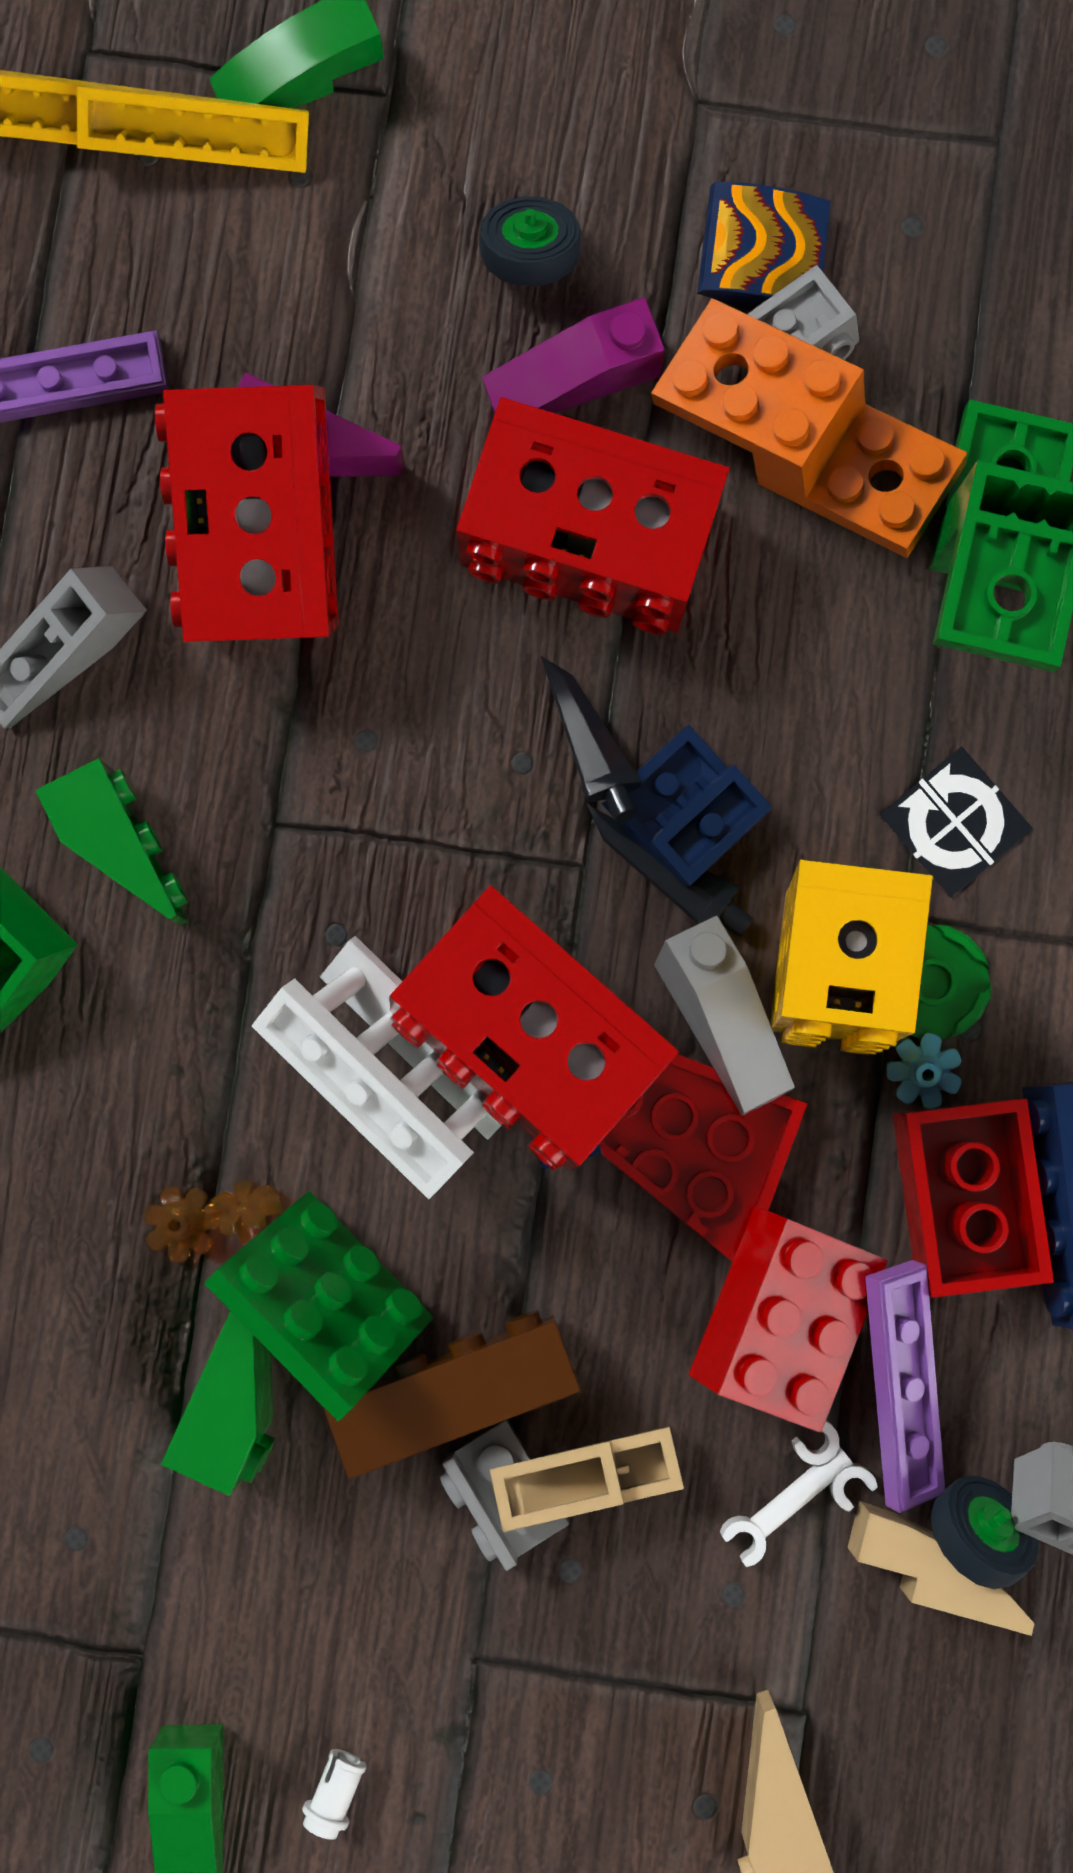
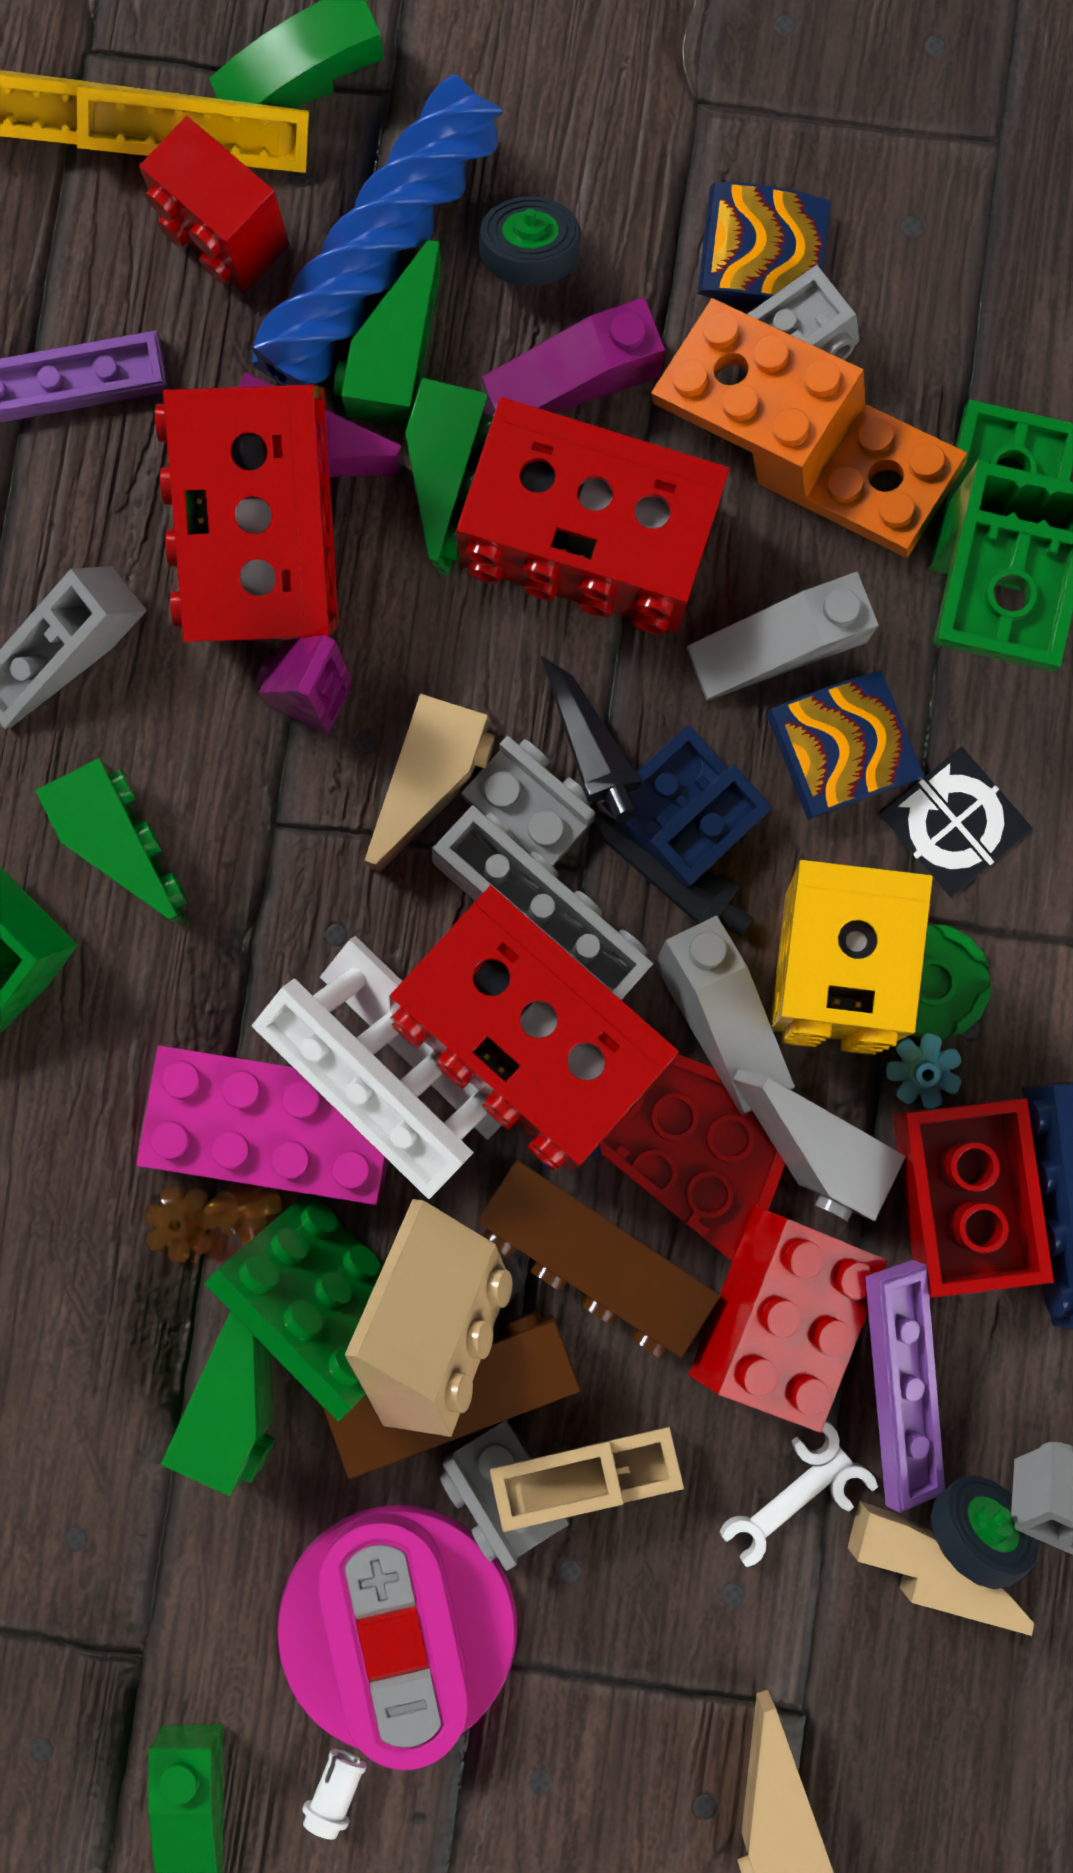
none -> dark pink brick [136,1045,389,1205]
none -> red brick [139,115,289,293]
none -> blue piece [251,74,503,386]
none -> magenta slope [256,635,353,734]
none -> dark pink piece [278,1505,517,1770]
none -> green slope [334,240,442,427]
none -> tan slope [345,1199,512,1437]
none -> tan slope [364,694,496,872]
none -> green slope [405,377,496,576]
none -> light grey brick [432,805,654,1000]
none -> light grey bracket [461,736,595,867]
none -> reddish brown brick [477,1160,721,1359]
none -> light grey slope [686,571,879,701]
none -> light grey slope [733,1069,906,1222]
none -> slope [766,670,924,820]

